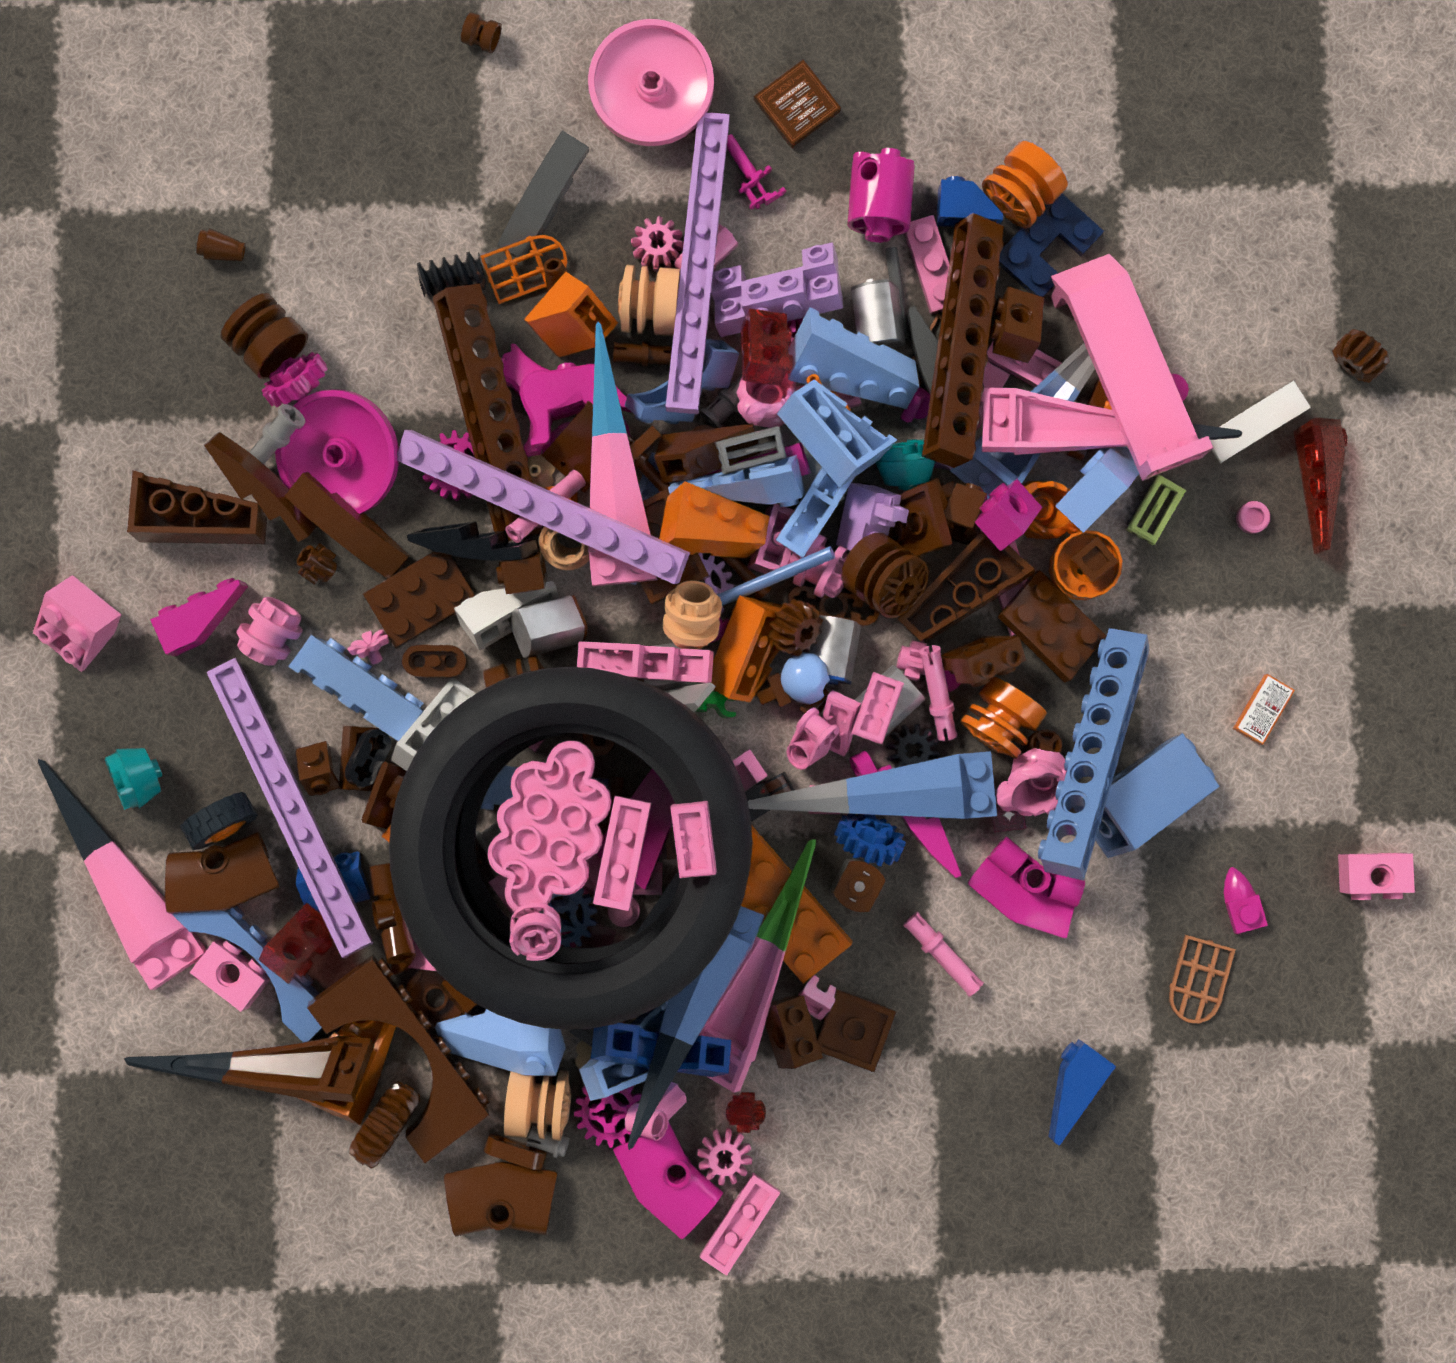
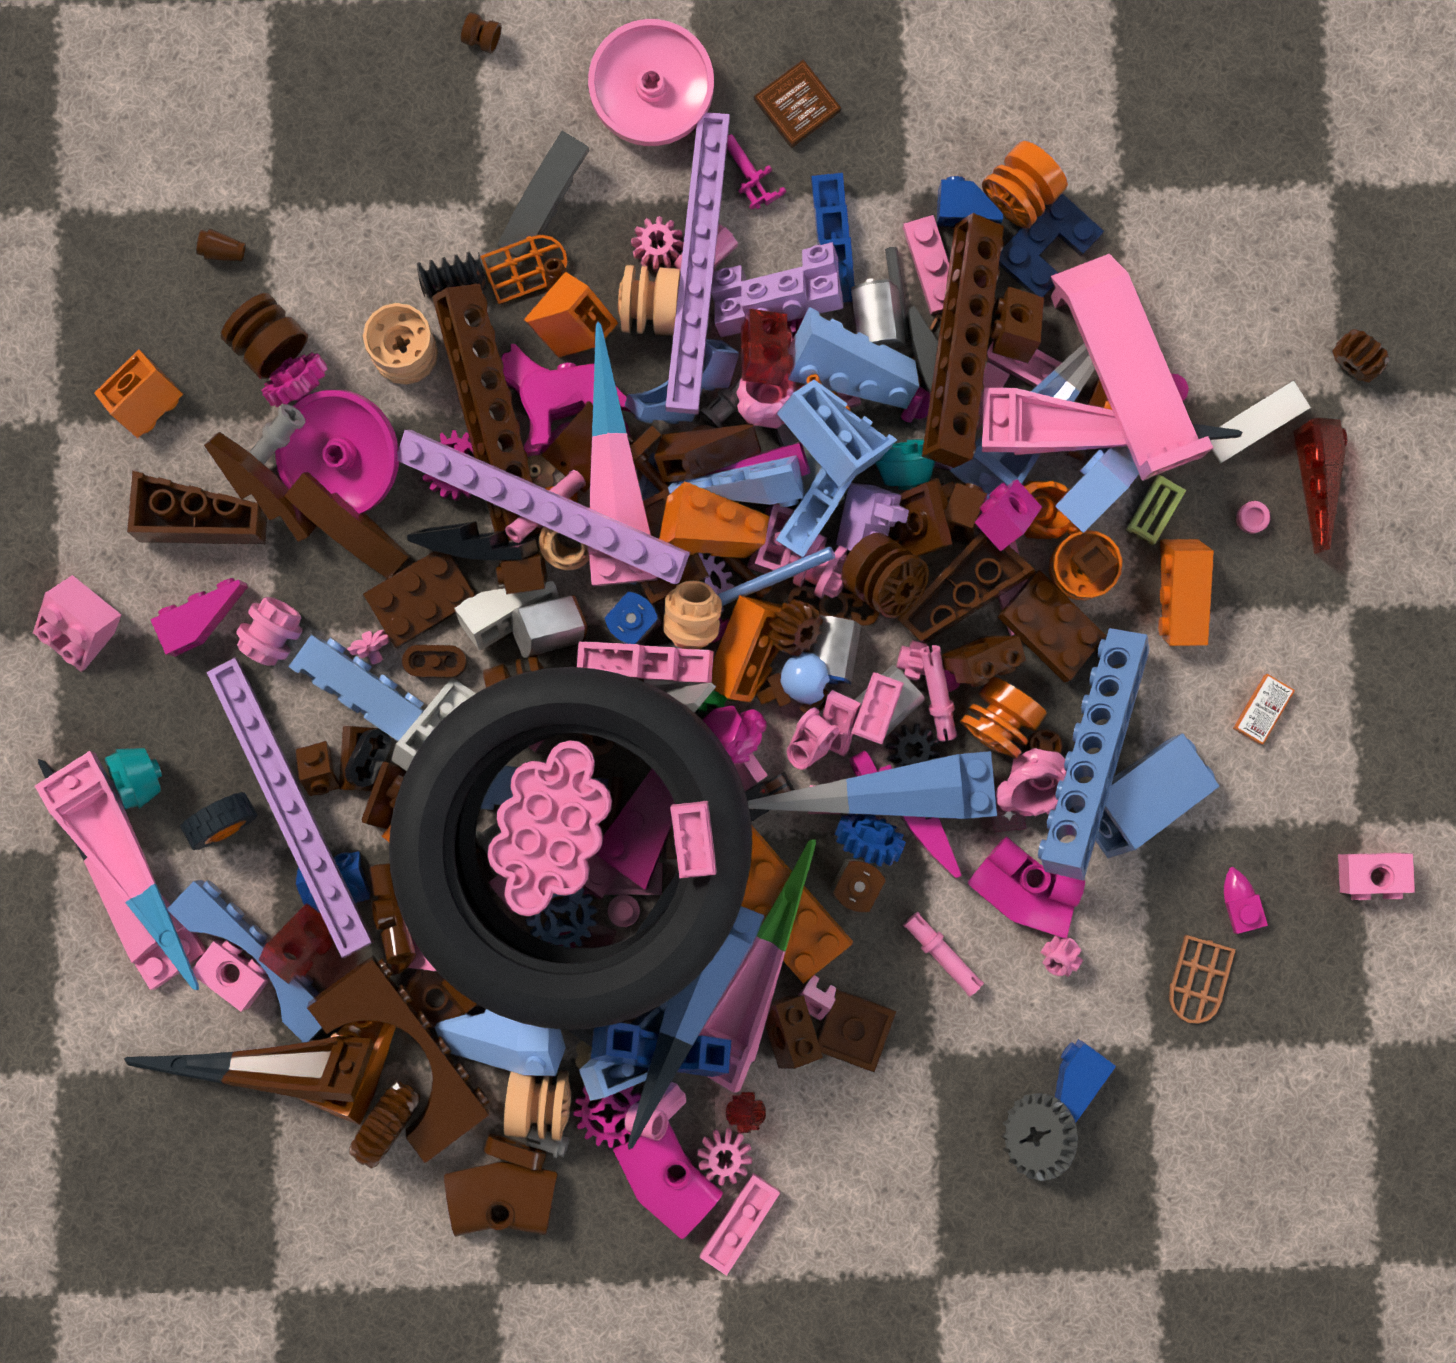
reddish brown panel [165,832,279,914] -> none
reddish brown gear [297,543,337,585] -> none
bright pink wheel [510,903,561,961] -> none
bright pink plate [593,796,651,911] -> none
reddish brown pin [613,341,672,367] -> none
light grey tile [715,426,787,474] -> none
dark pink cylinder [847,148,915,243] -> none
none -> bright pink plate [35,751,199,990]
none -> orange slope [94,349,183,439]
none -> light nougat wheel [363,303,438,385]
none -> blue piece [605,592,663,645]
none -> dark pink piece [703,706,767,763]
none -> blue slope [811,173,855,302]
none -> dark grey gear [1001,1093,1078,1181]
none -> bright pink gear [1041,936,1083,977]
none -> orange wedge [1158,539,1214,646]

